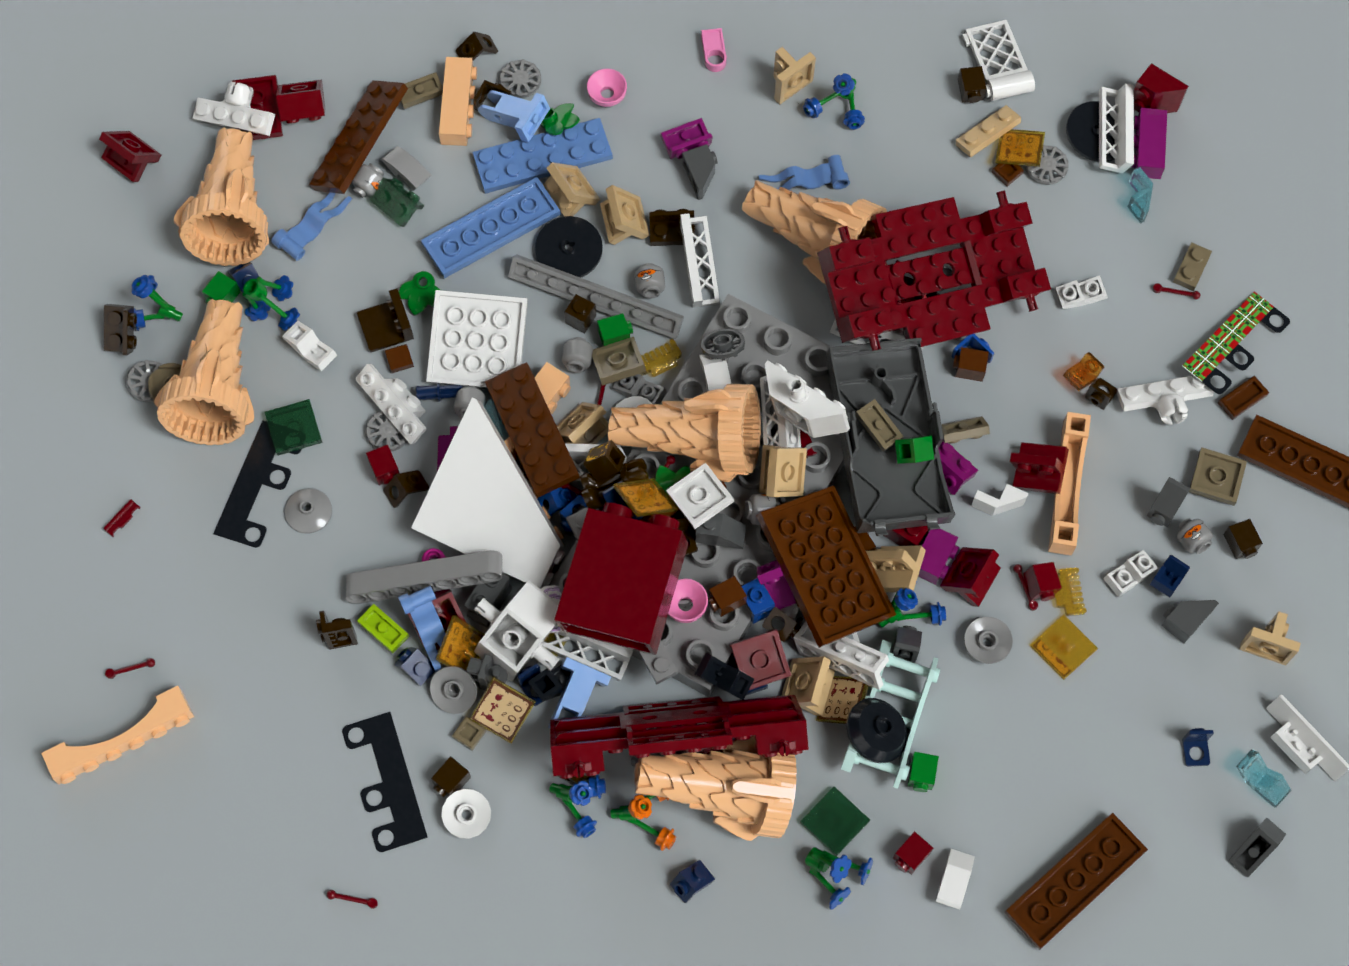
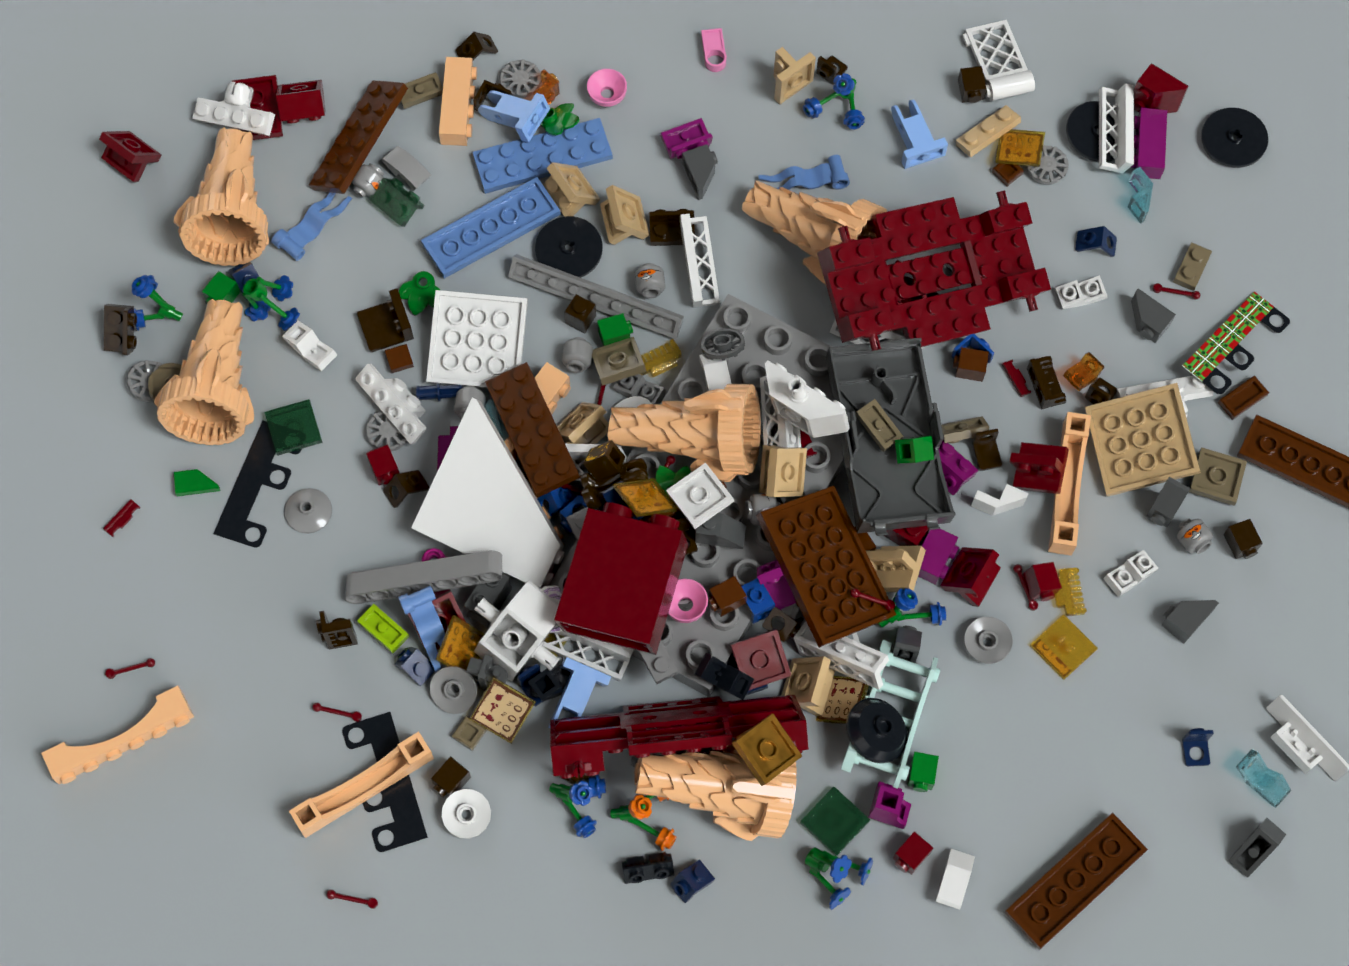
dark blue bracket [1150,555,1190,598] -> none
tan bracket [1239,611,1301,666] -> none
none -> green tile [174,469,220,497]
none -> light nougat arch [289,731,434,838]
none -> dark red hinge [312,703,362,722]
none -> clear orange bracket [533,69,560,105]
none -> black hinge [622,852,674,884]
none -> pearl gold bracket [732,714,802,786]
none -> dark brown bracket [816,56,848,85]
none -> dark red hinge [850,588,895,610]
none -> magenta brick [868,781,911,829]
none -> light blue piece [891,99,948,169]
none -> dark brown bracket [972,429,1002,471]
none -> dark red piece [1002,359,1031,397]
none -> dark brown hinge [1027,356,1066,410]
none -> dark blue bracket [1075,226,1117,257]
none -> tan plate [1085,383,1201,497]
none -> dark grey slope [1131,288,1176,343]
none -> black piece [1201,108,1268,168]

